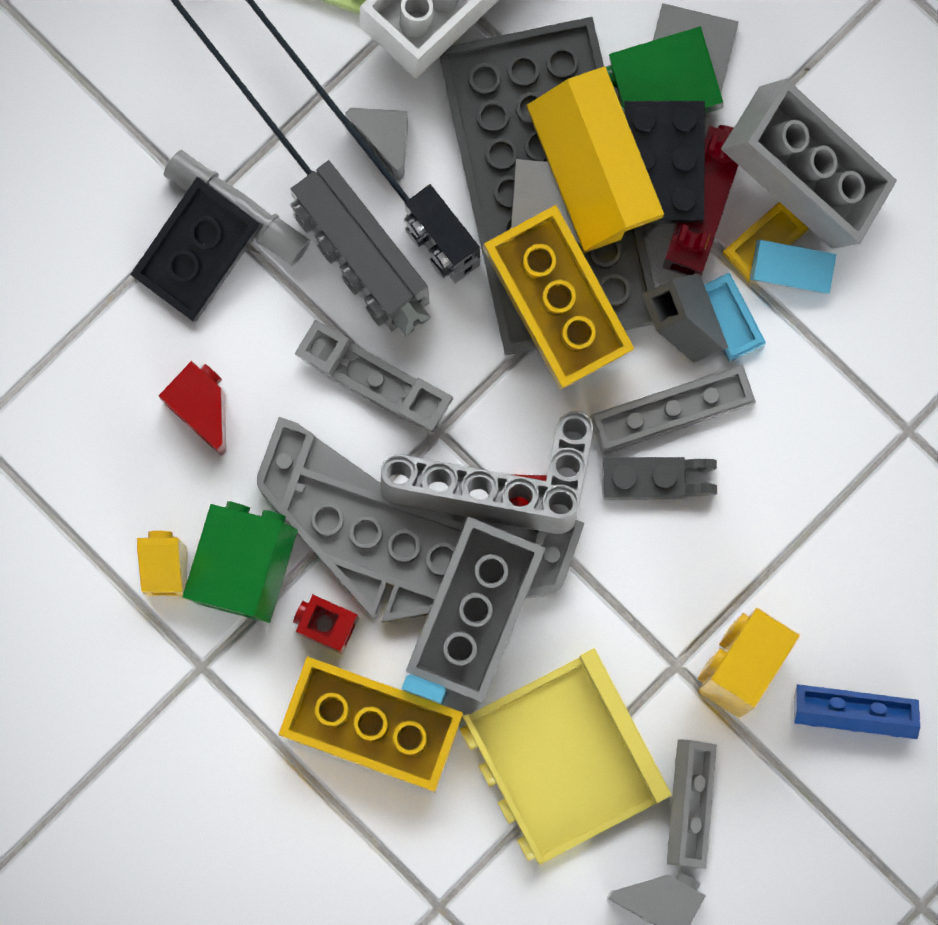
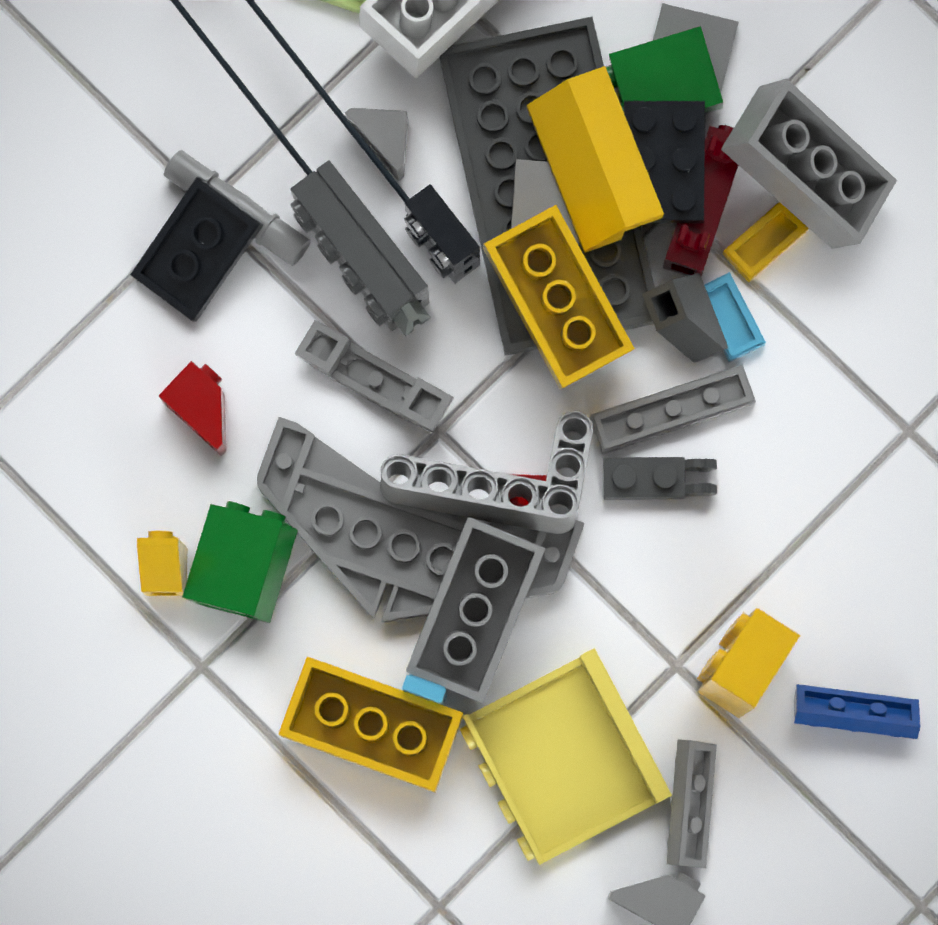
red brick [293,594,359,655] -> none
medium azure tile [750,240,837,294] -> none

